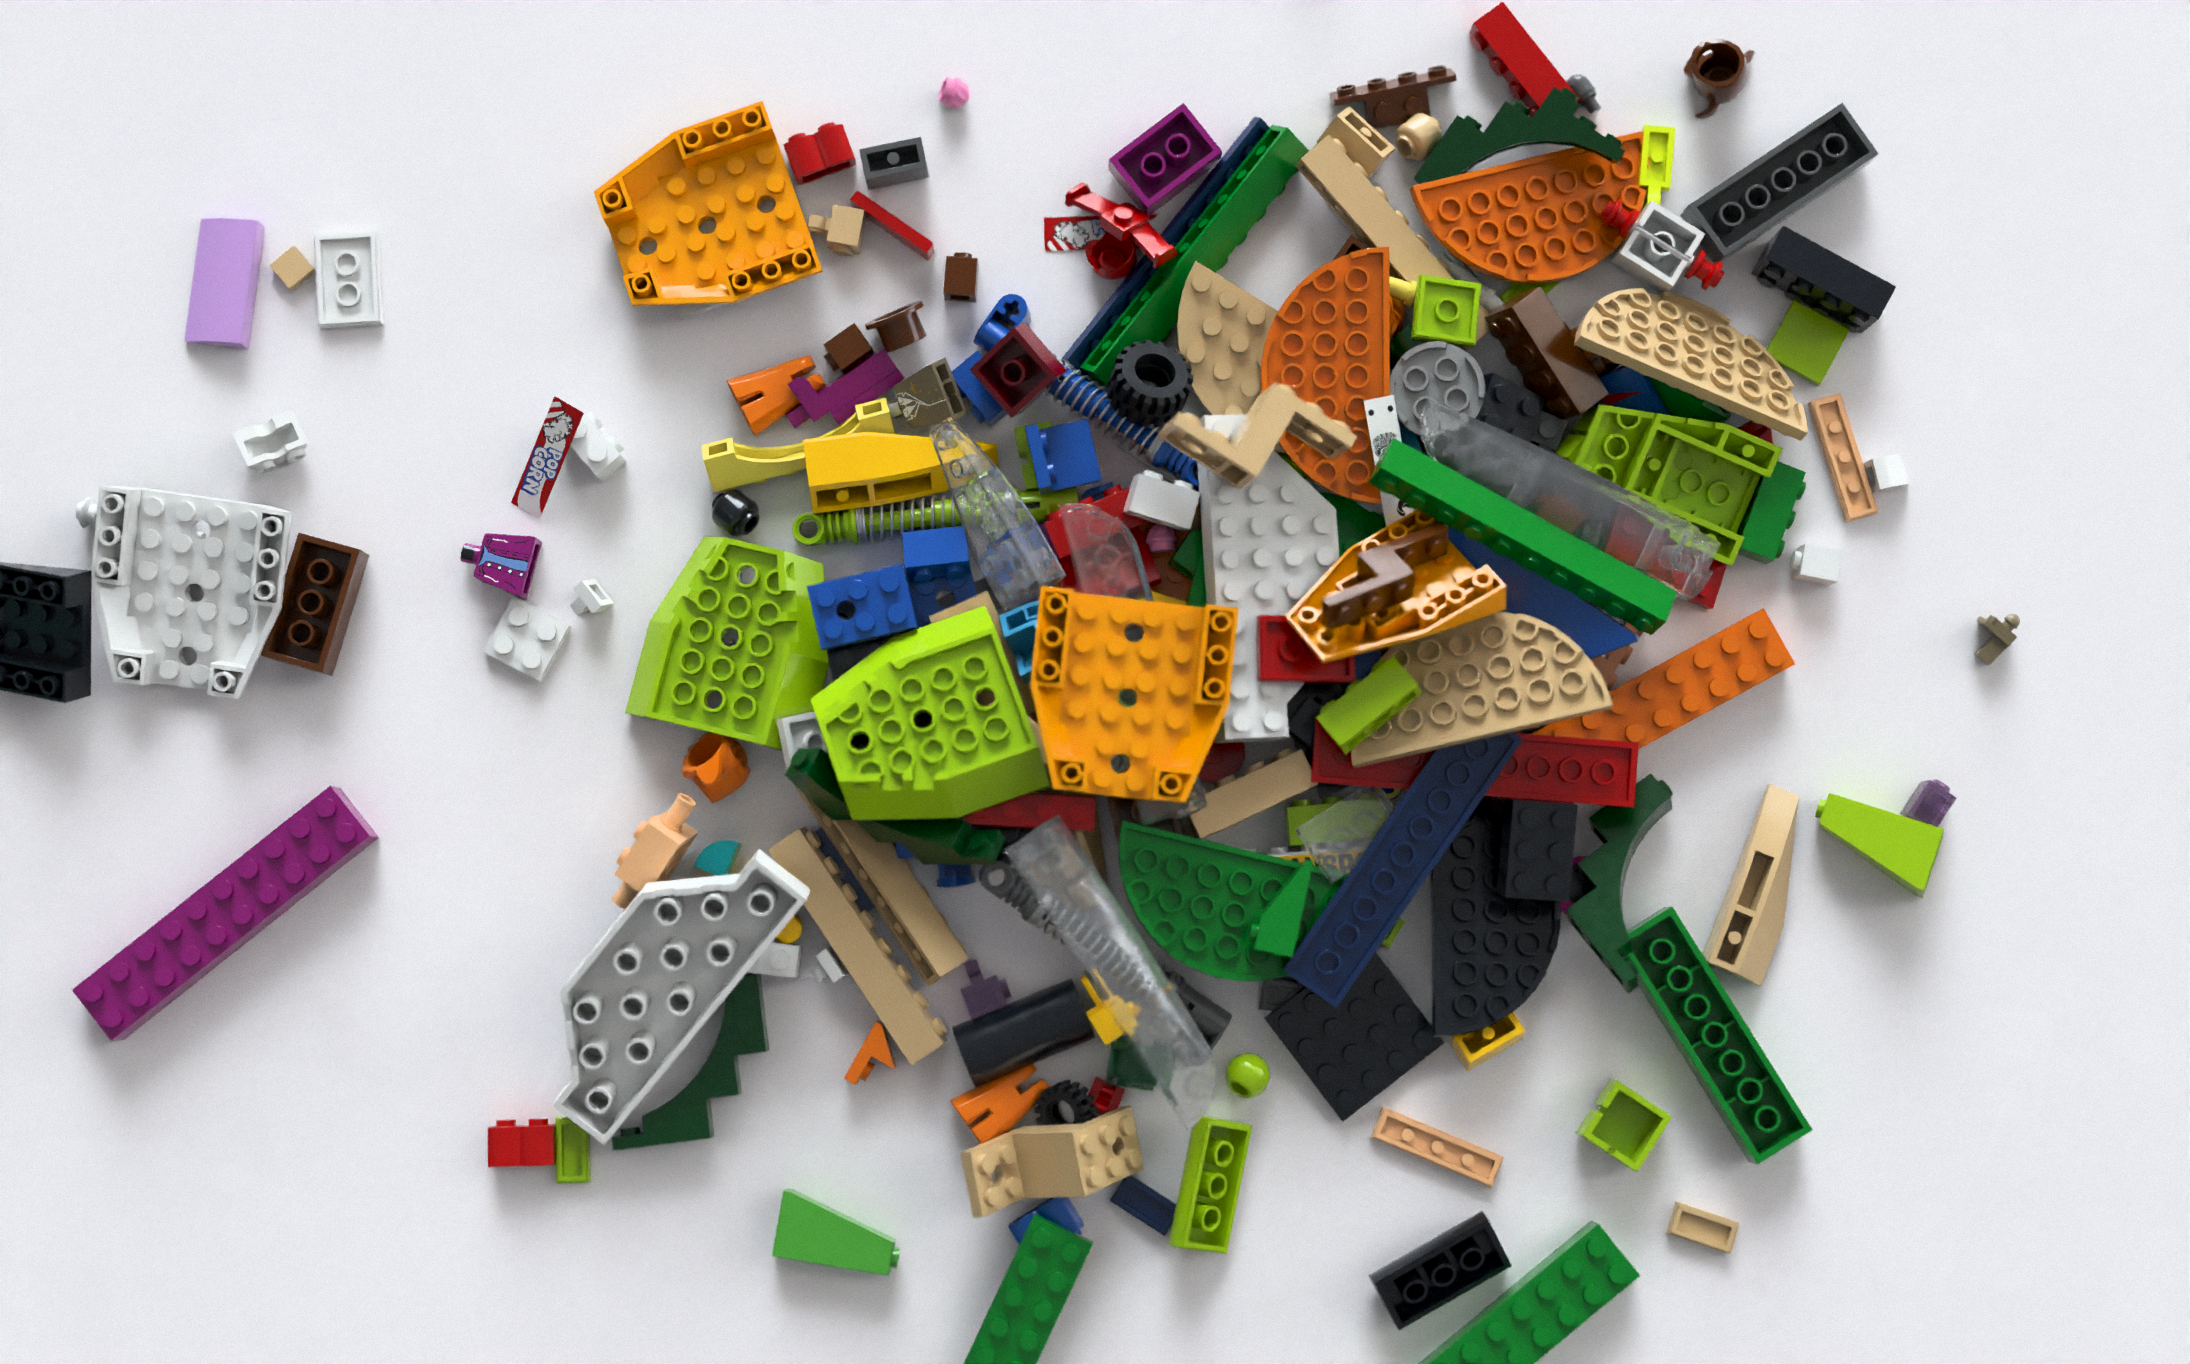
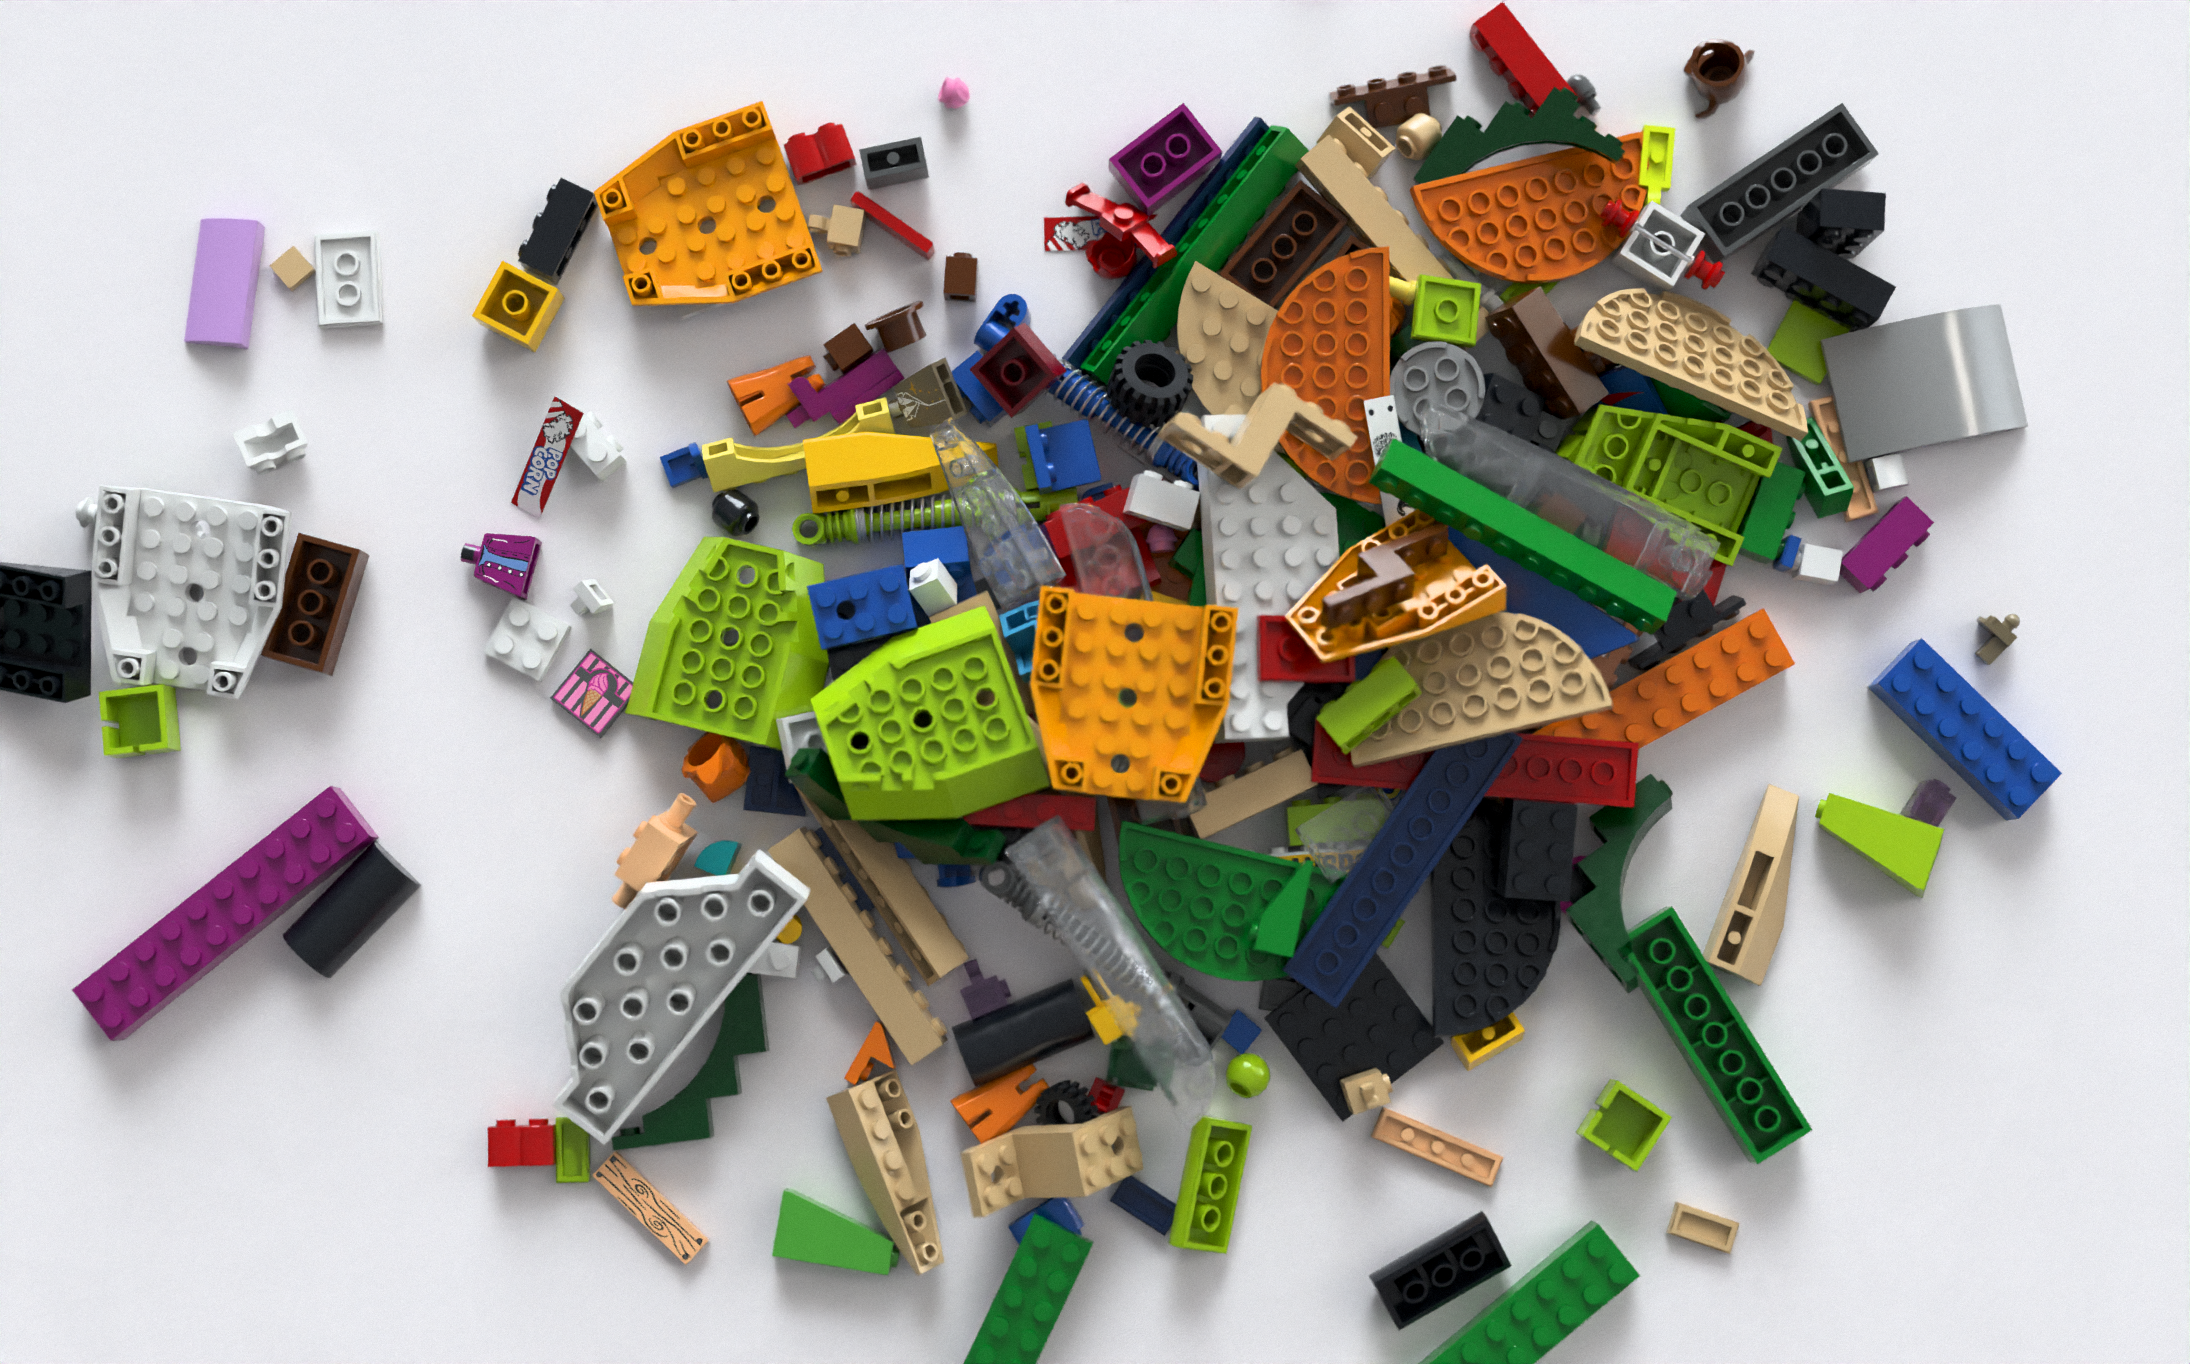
none -> lime piece [99,684,181,758]
none -> black brick [283,841,421,978]
none -> yellow brick [472,261,565,352]
none -> black brick [518,178,598,284]
none -> tile [550,649,633,738]
none -> light nougat tile [592,1151,709,1265]
none -> blue tile [659,442,709,488]
none -> dark blue wing [743,746,806,817]
none -> tan wedge [826,1069,944,1275]
none -> white brick [909,558,957,616]
none -> reddish brown brick [1219,180,1349,310]
none -> blue tile [1221,1009,1263,1054]
none -> tan brick [1339,1068,1393,1115]
none -> black bracket [1628,587,1747,671]
none -> blue tile [1772,535,1802,572]
none -> green slope [1785,417,1854,519]
none -> black brick [1796,188,1886,258]
none -> light grey slope [1820,304,2028,463]
none -> magenta brick [1839,496,1934,594]
none -> blue brick [1868,638,2062,821]

